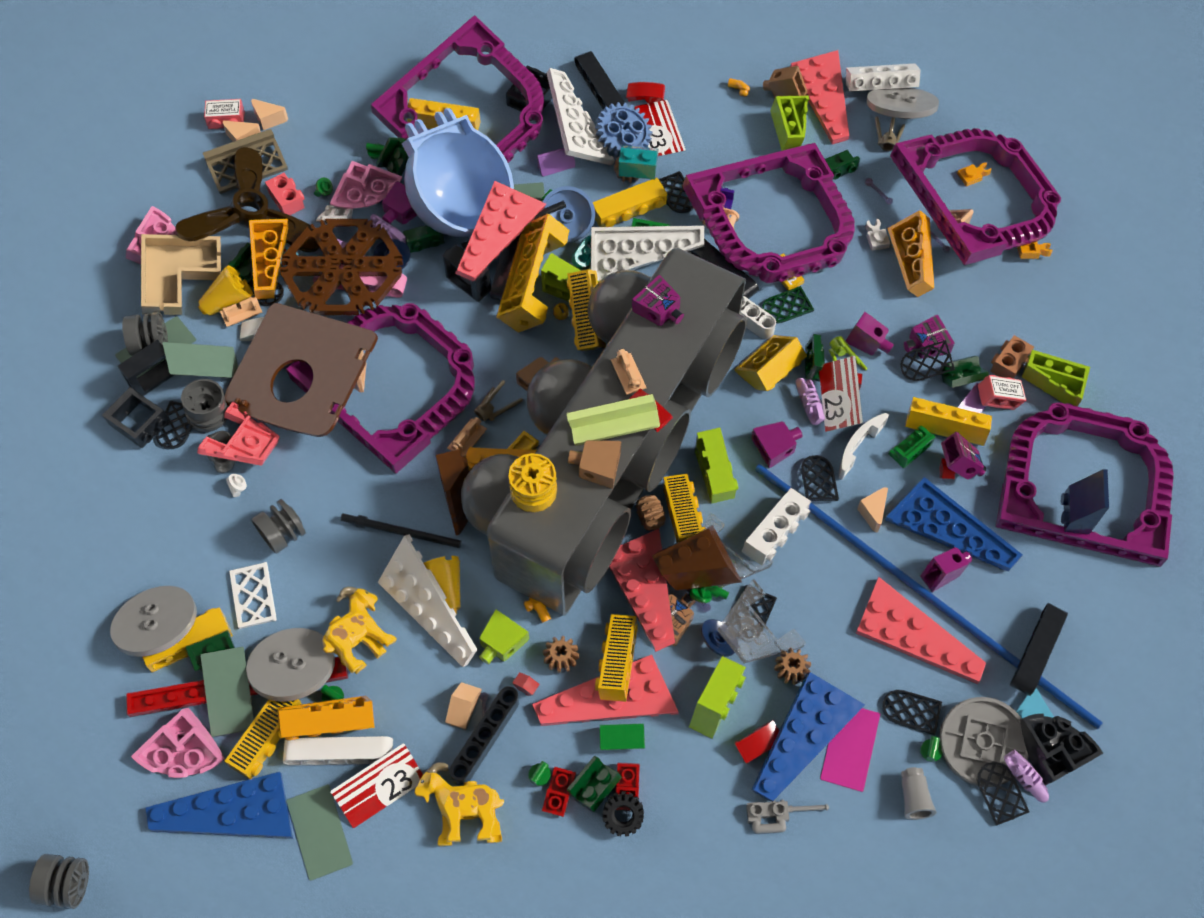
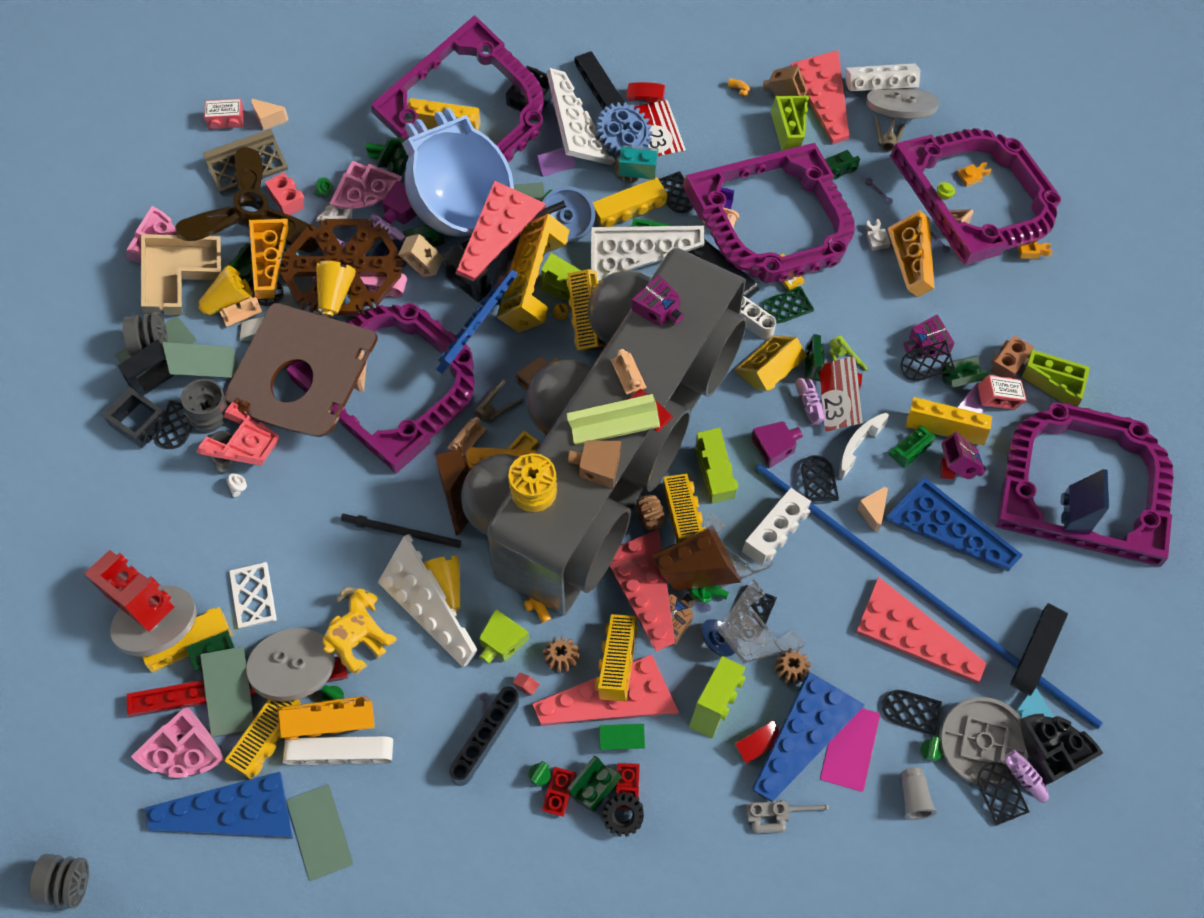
light nougat slope [223,121,261,142] -> none
dark grey wheel [251,499,306,554] -> none
sticker [331,743,423,828] -> none
yellow animal [414,762,504,846] -> none
light nougat slope [445,682,482,730] -> none
teal plate [571,235,591,269] -> none
magenta torso [846,311,894,355] -> none
magenta torso [920,547,972,592] -> none
none -> red plate [84,550,175,632]
none -> yellow cone [316,261,356,317]
none -> tan brick [398,234,443,278]
none -> blue wing [436,269,518,374]
none -> lime plate [937,182,955,200]

